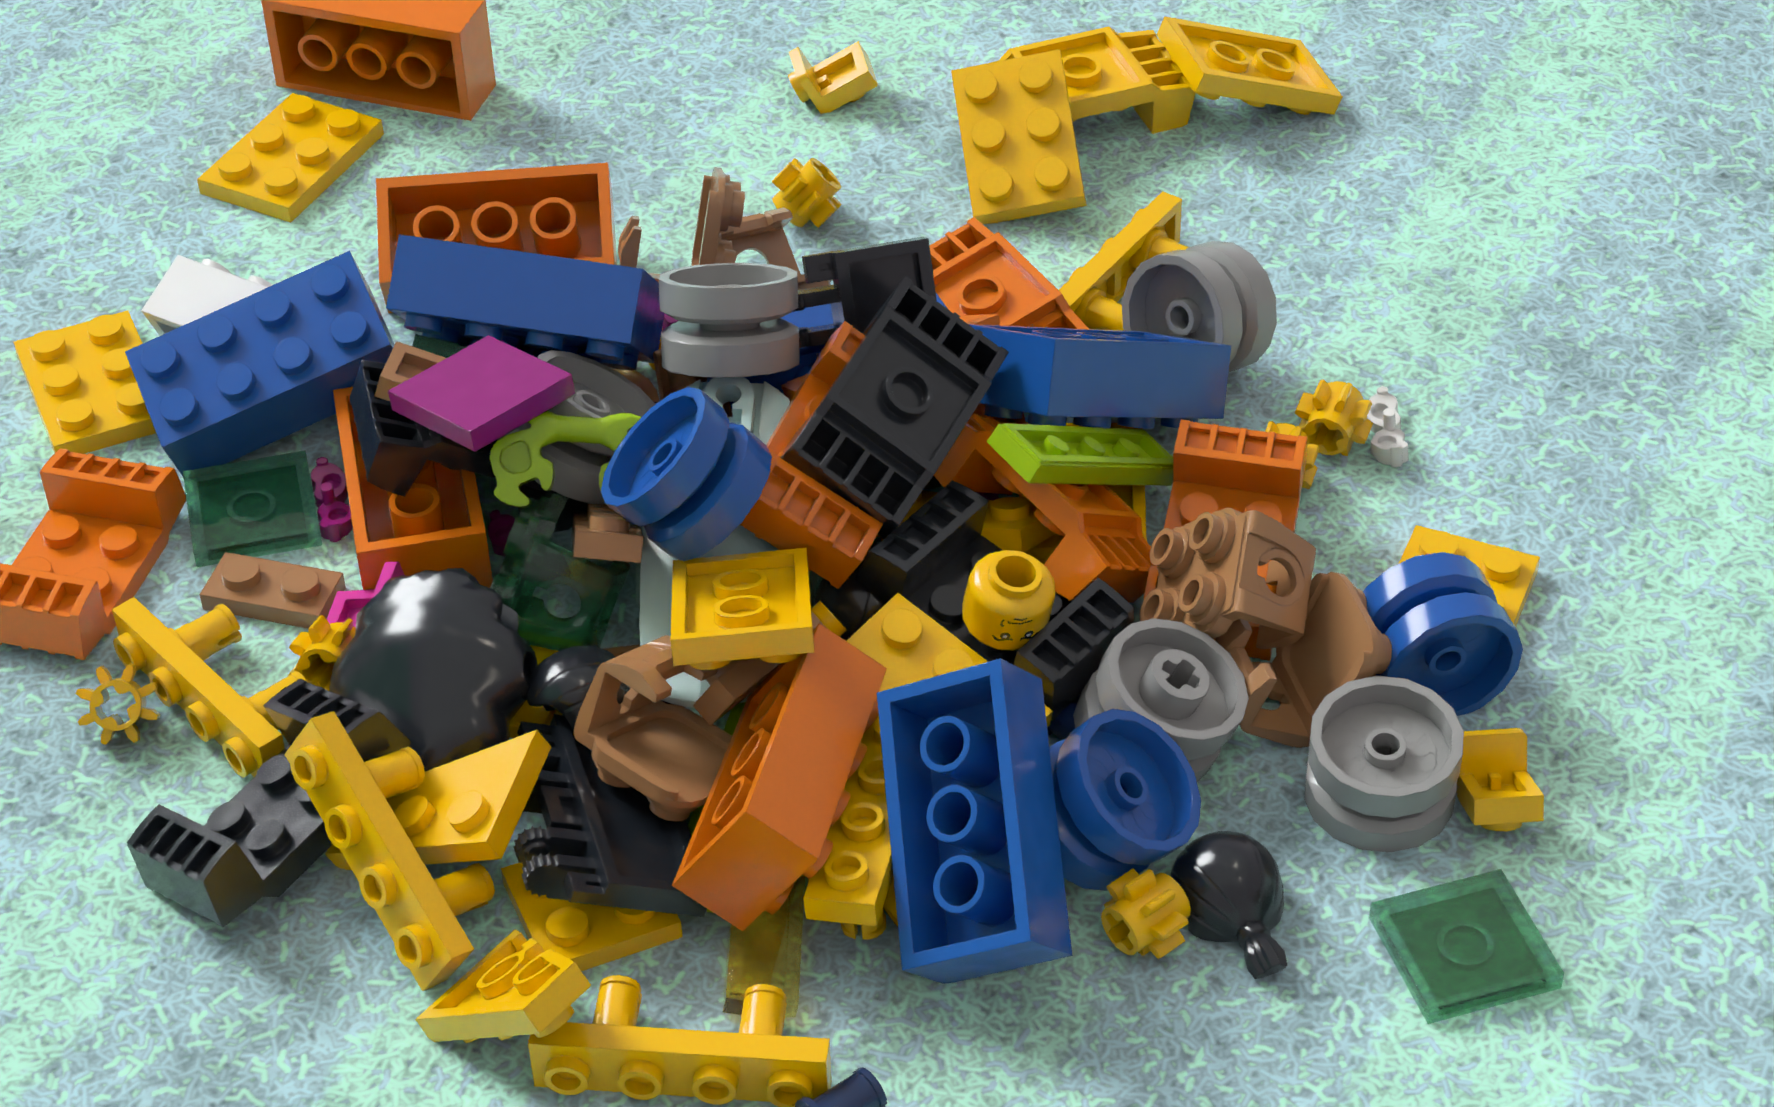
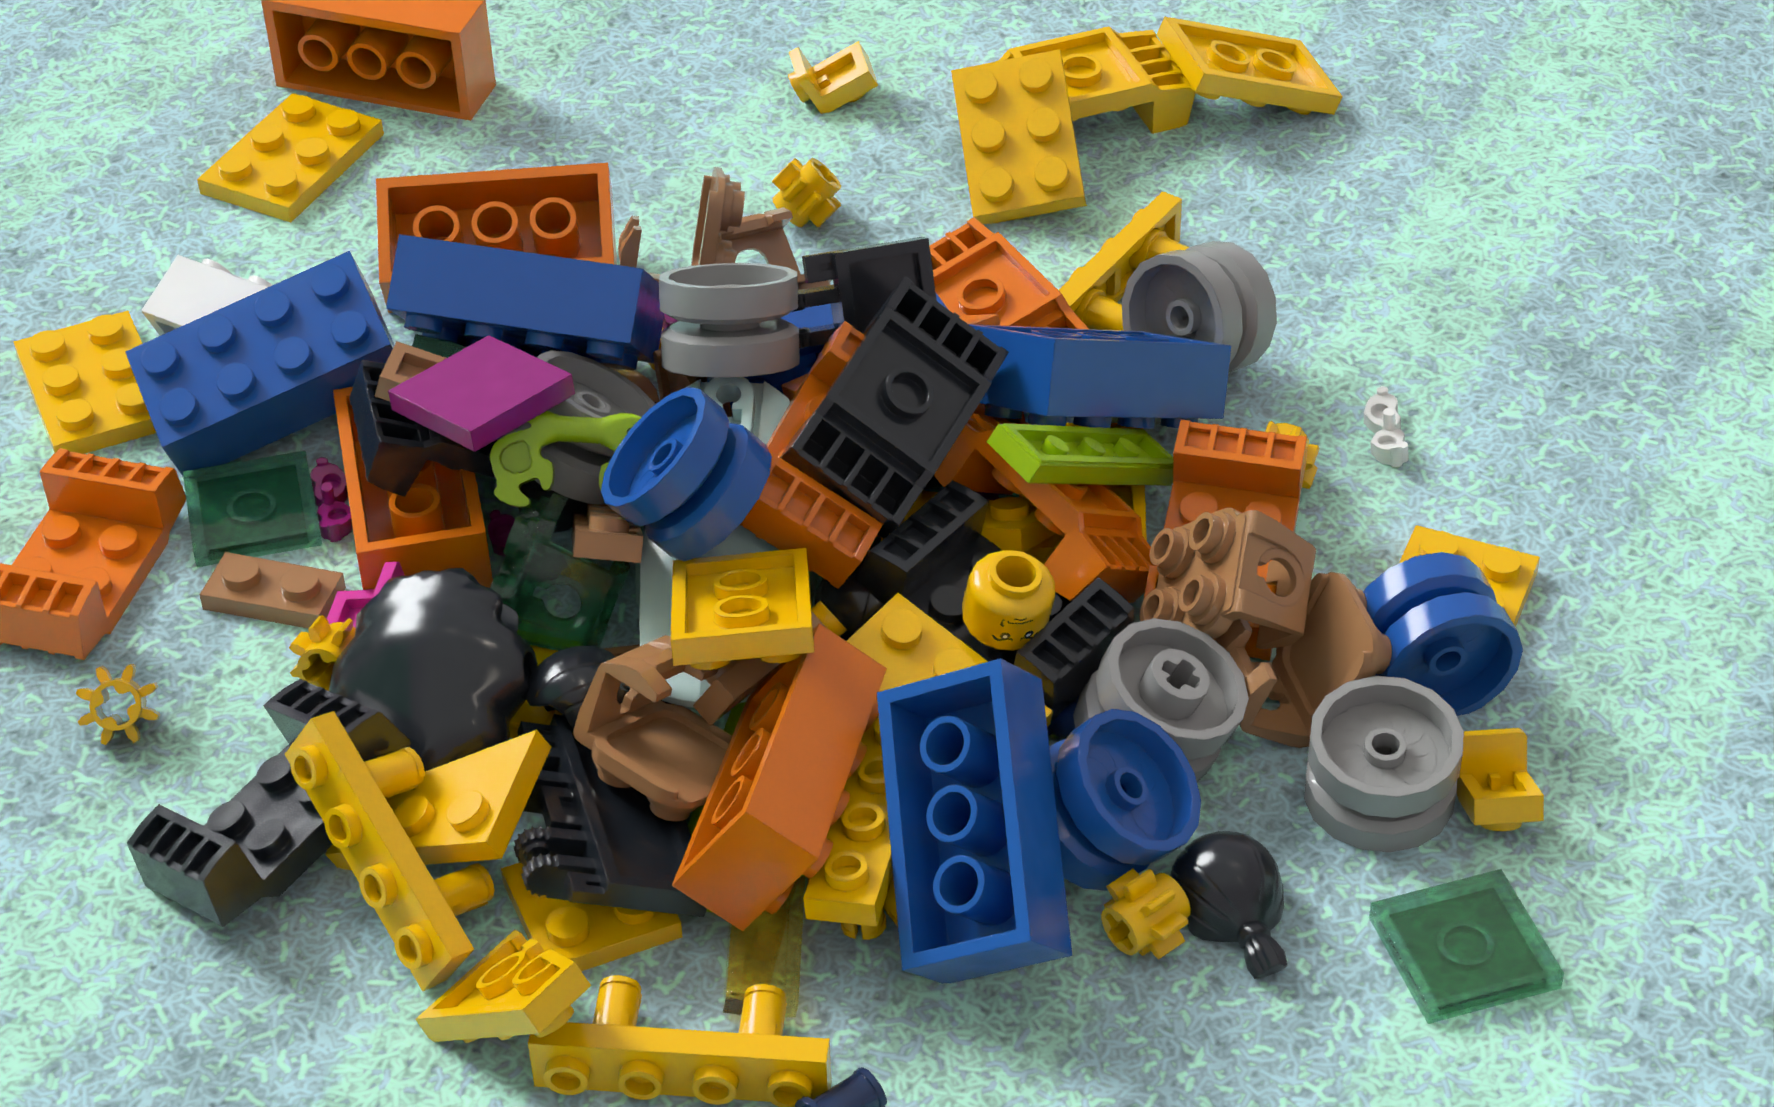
yellow plate [112,597,308,778] -> none
yellow gear [1295,379,1373,456] -> none

